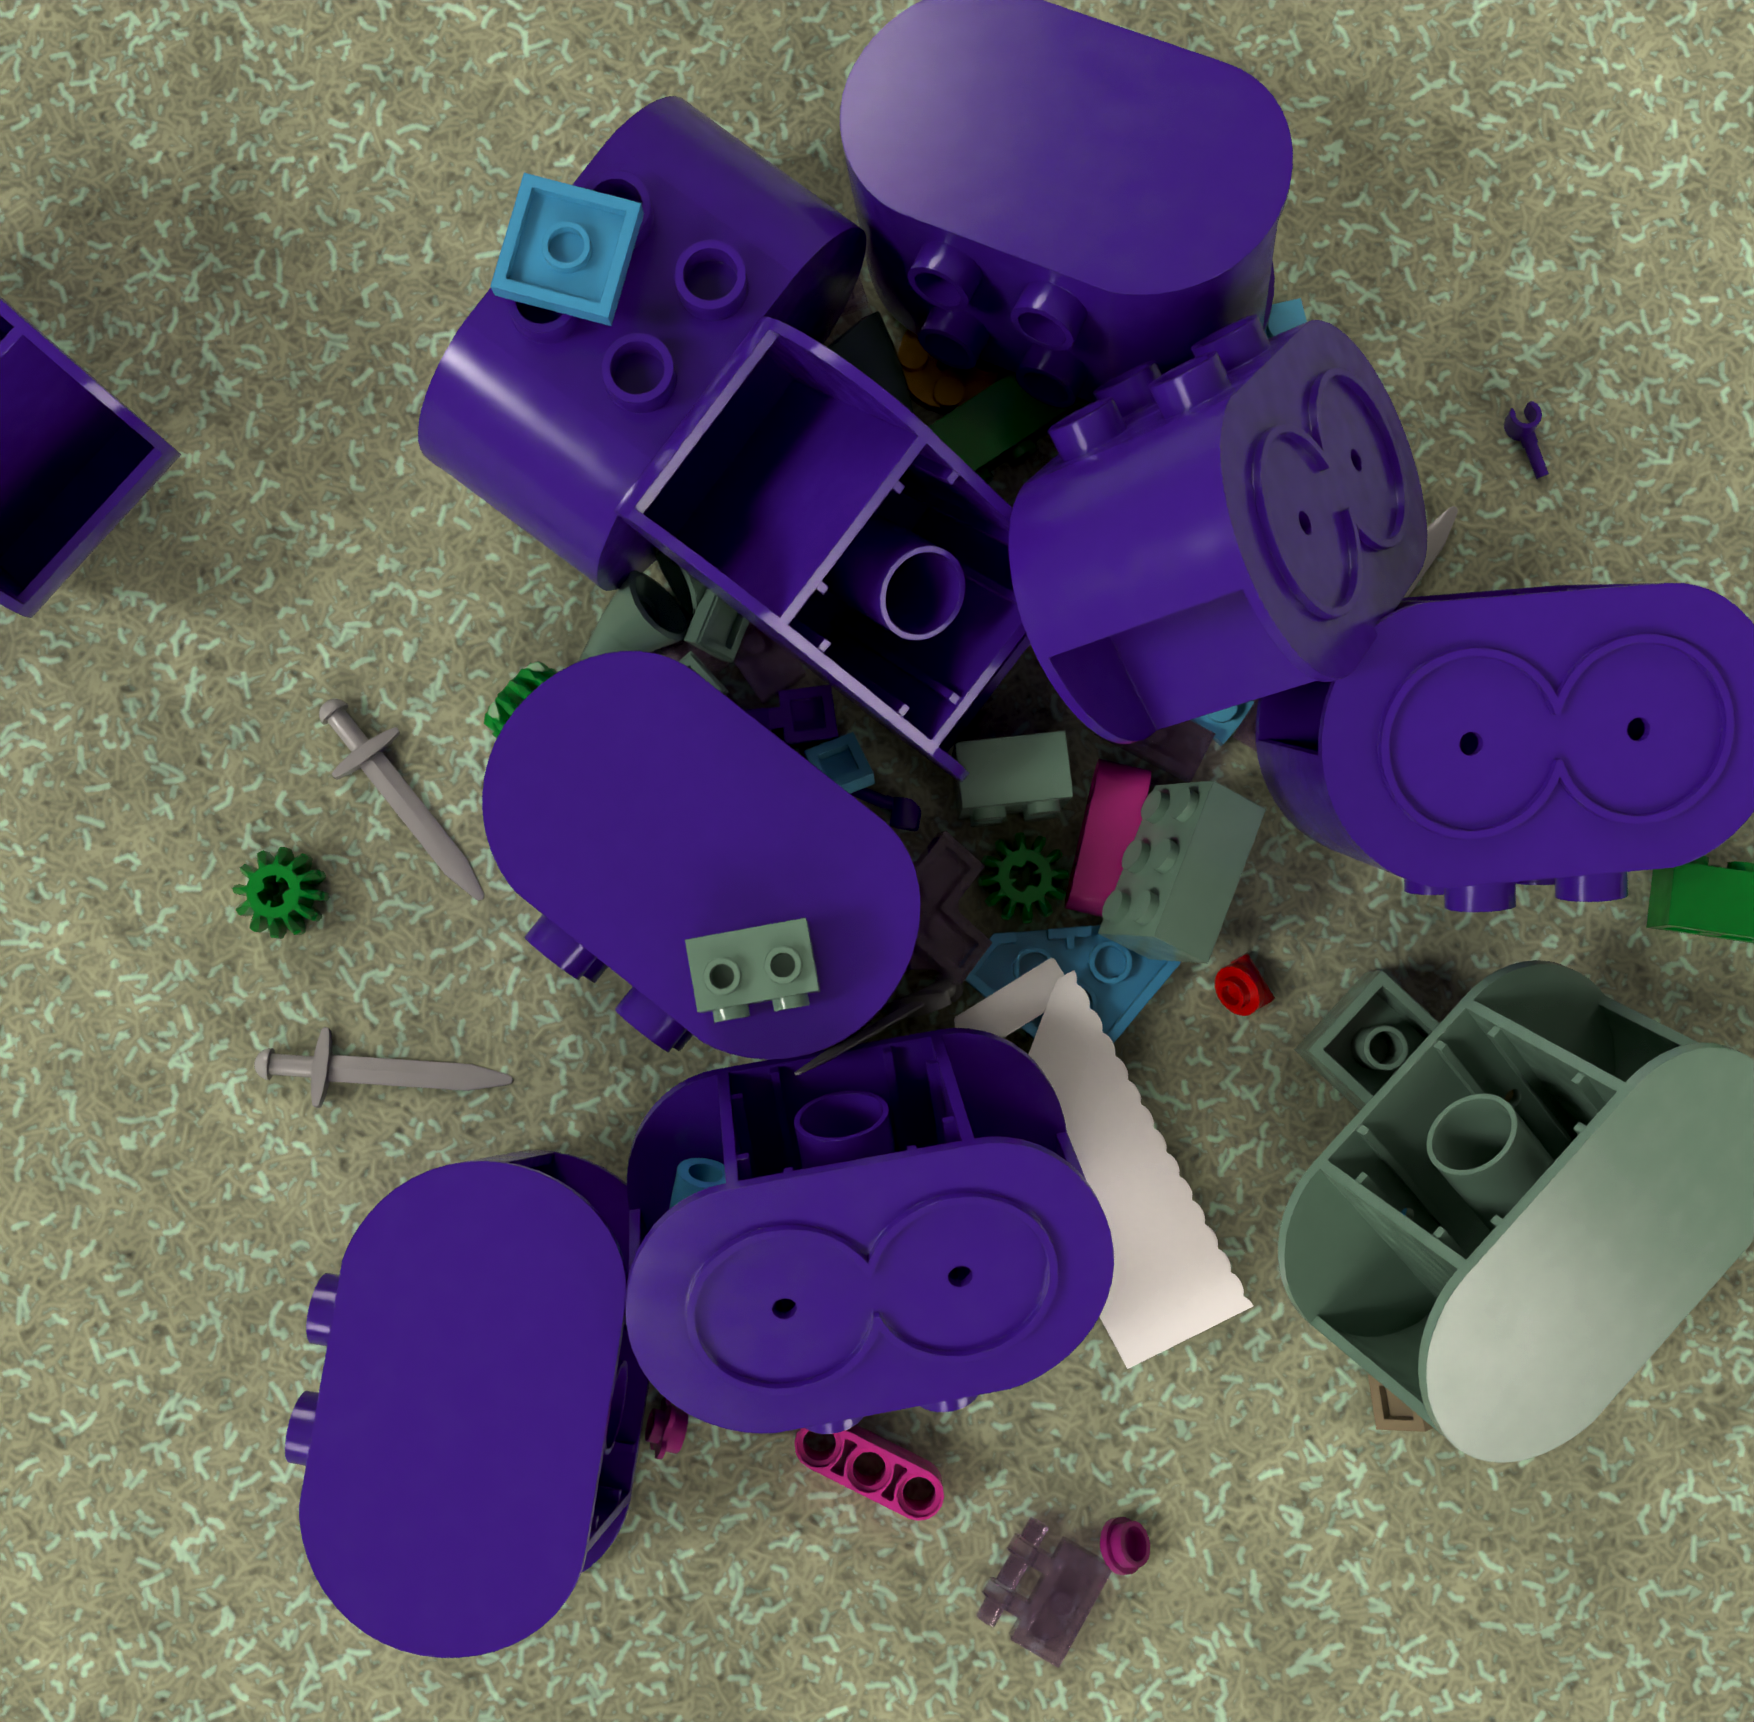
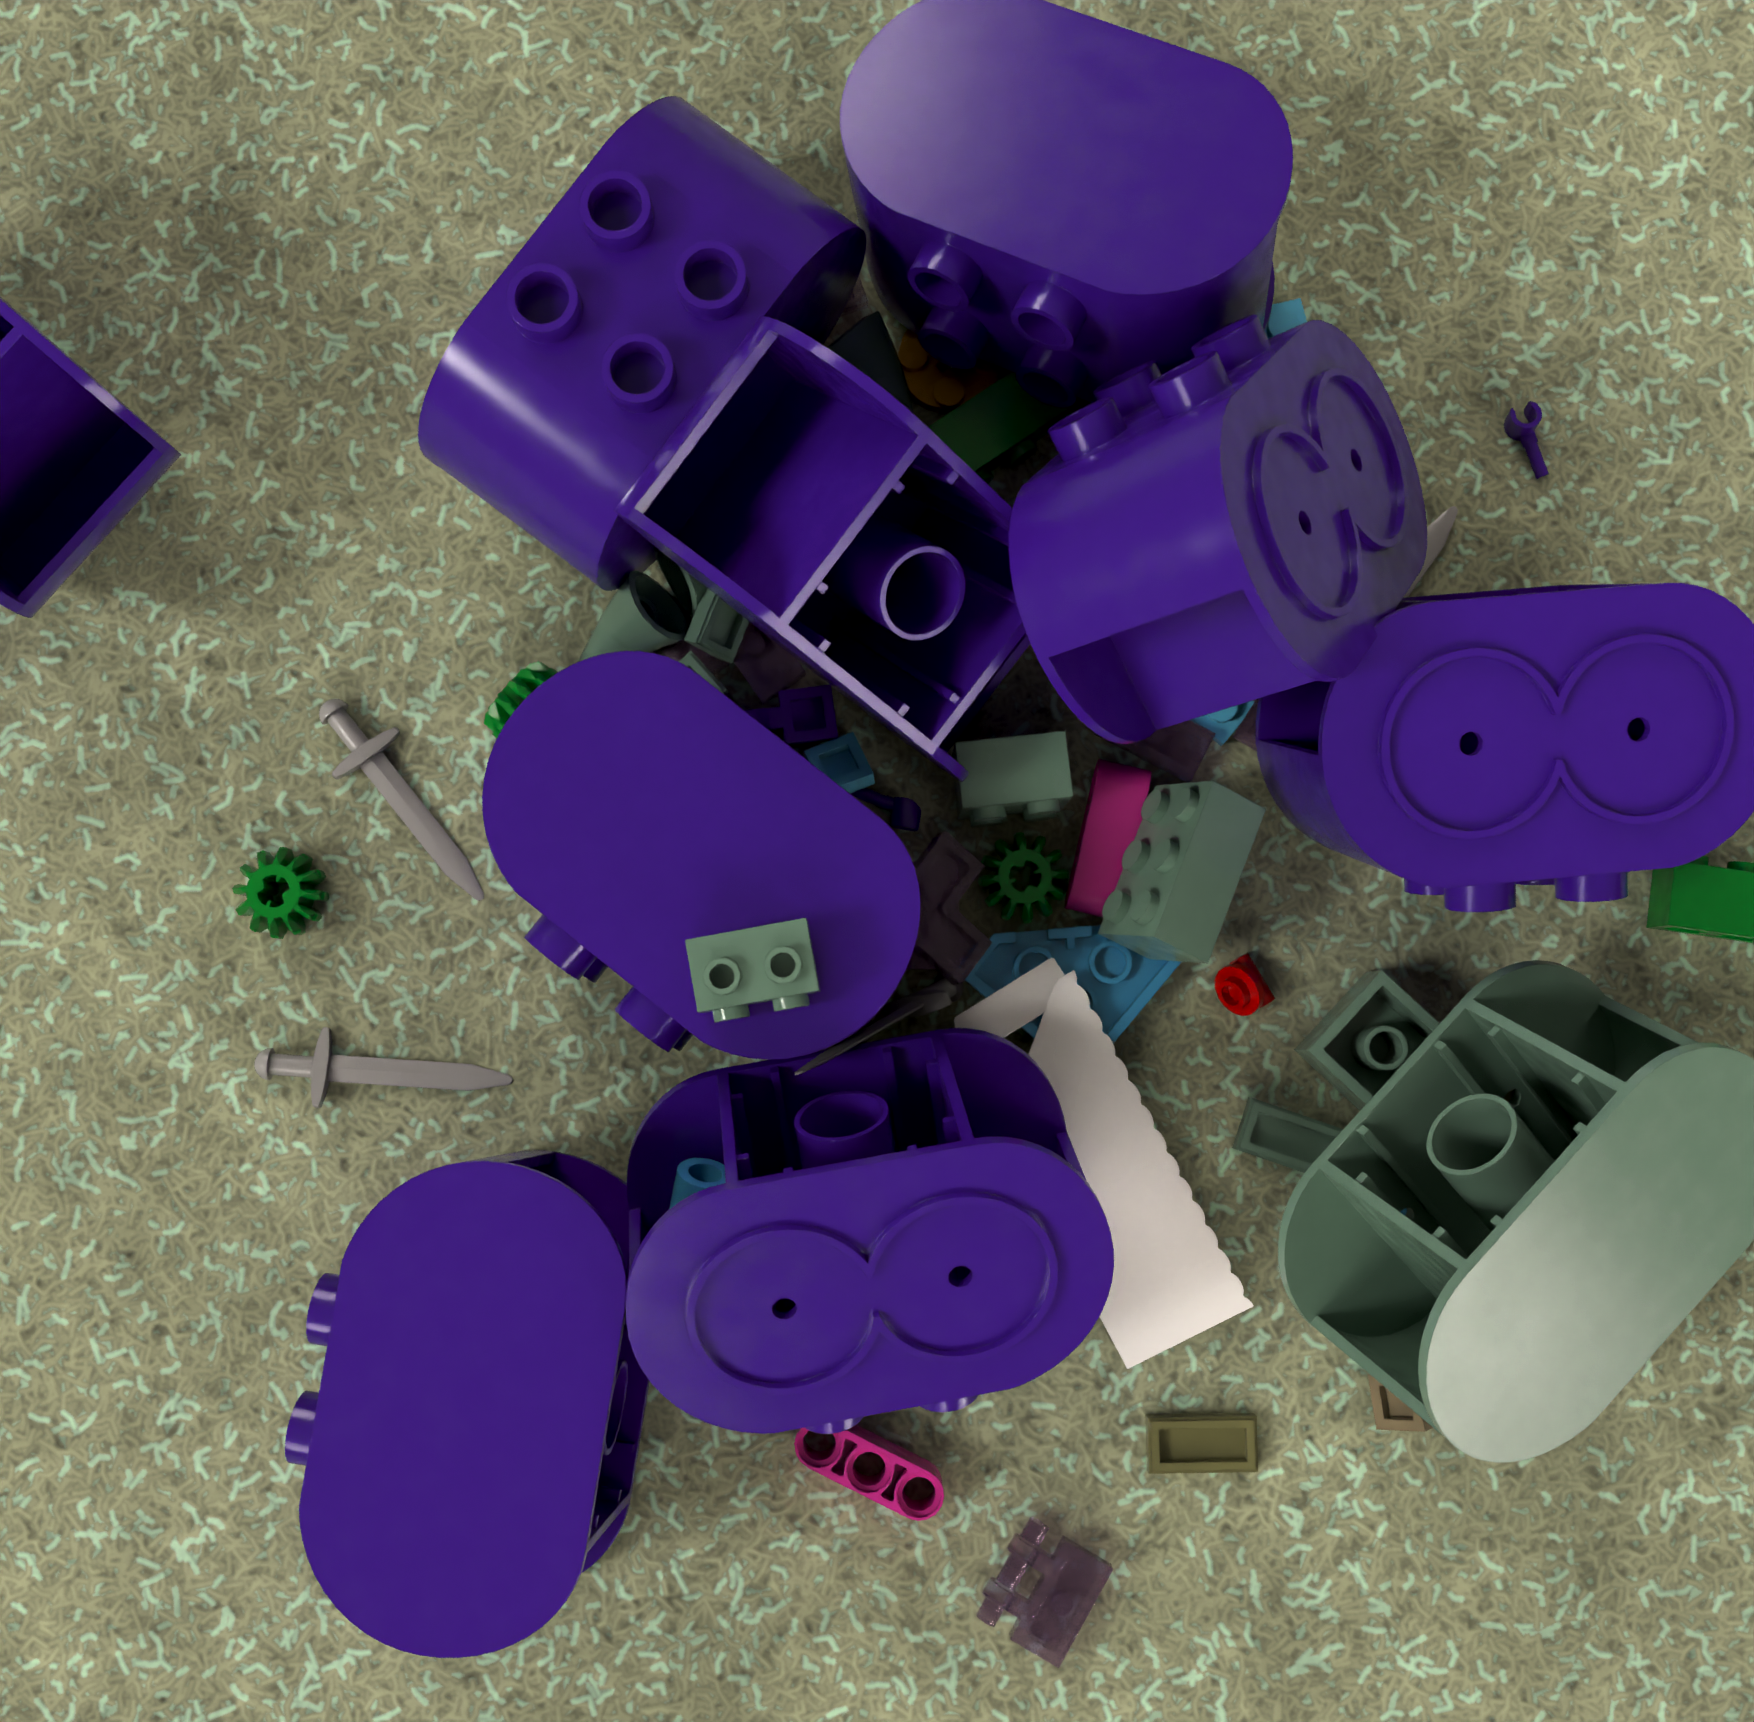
dark azure plate [490,173,644,326] -> none
magenta plate [645,1397,689,1460] -> none
magenta plate [1100,1517,1150,1575] -> none
none -> olive tile [1145,1413,1258,1474]
none -> sand green tile [1232,1097,1343,1173]

